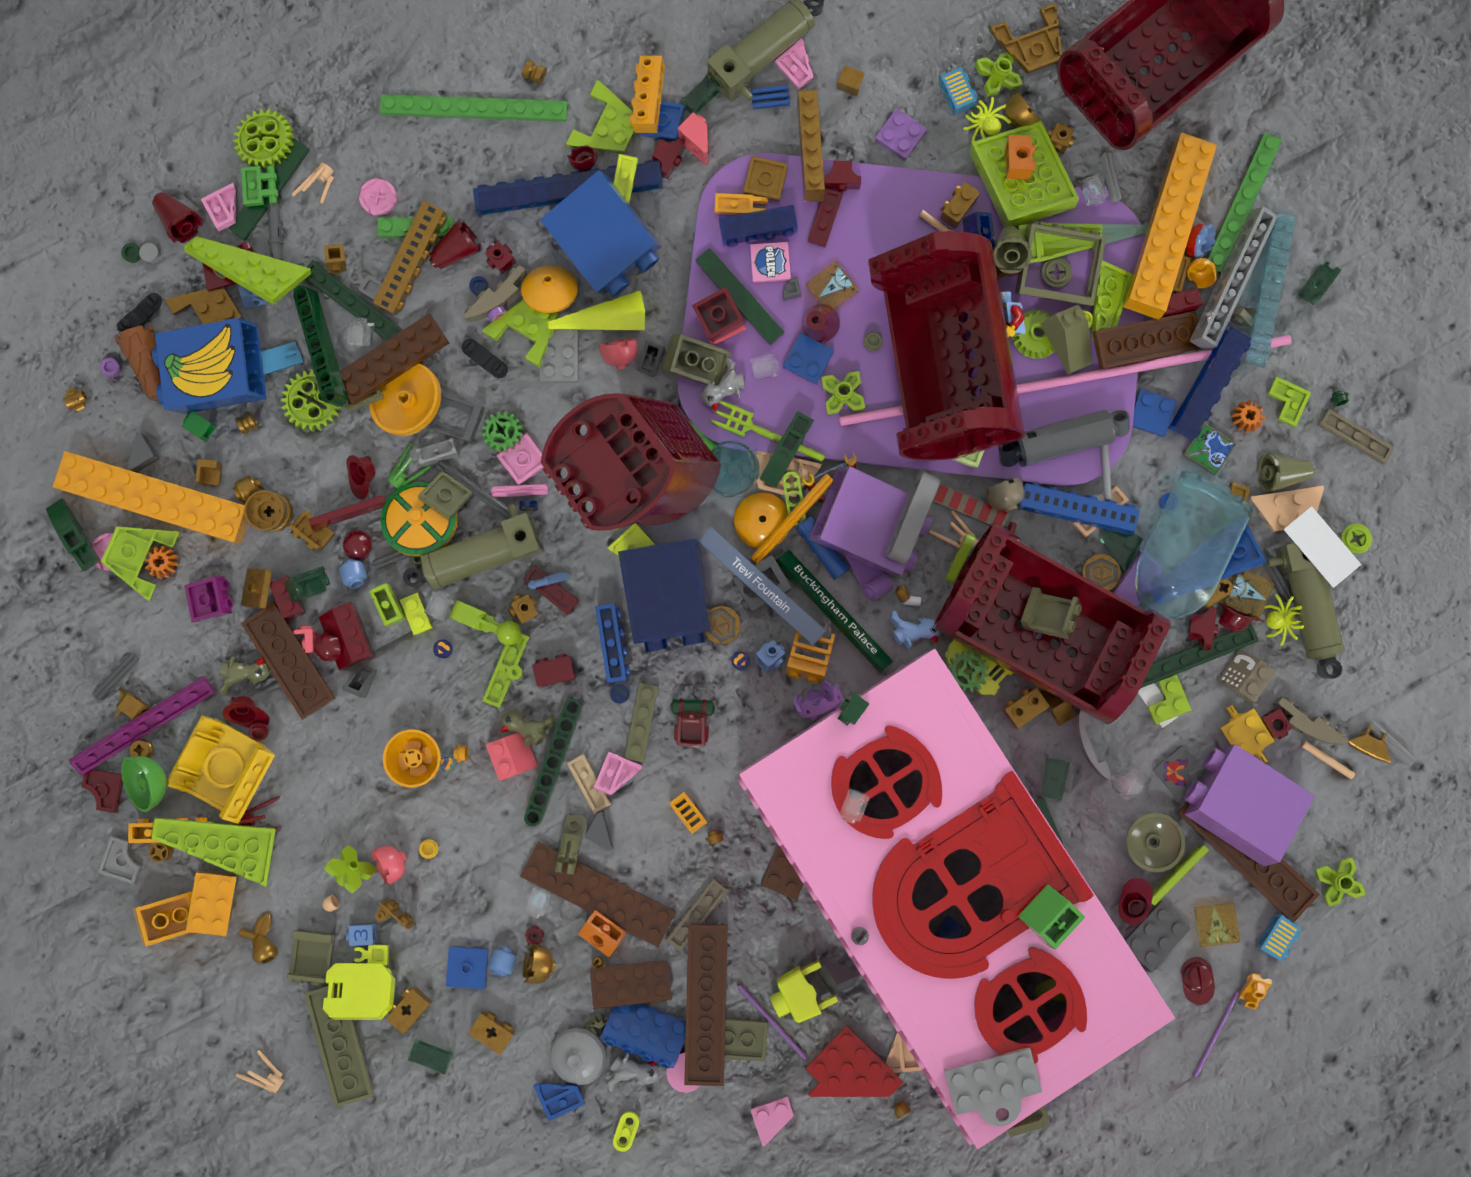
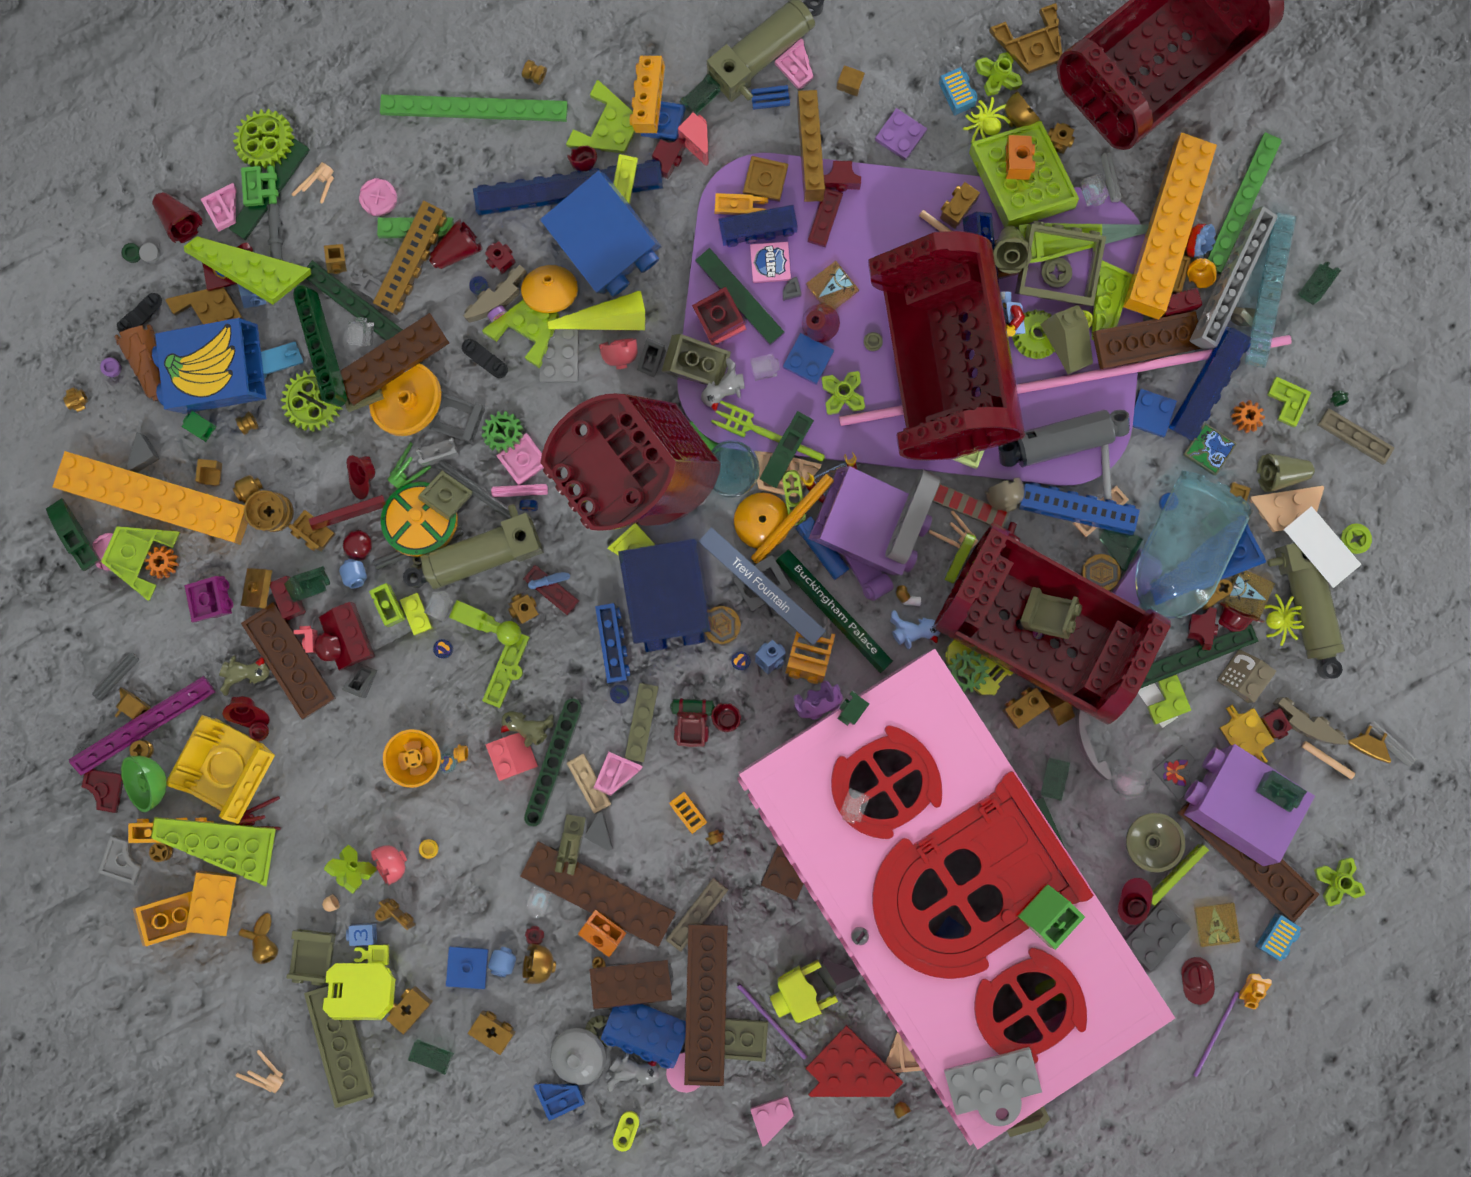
dark red brick [532,653,576,688] -> none
dark grey axle [1261,549,1292,602] -> none
none -> dark red hair [711,703,741,732]
none -> hinge [1255,770,1307,812]

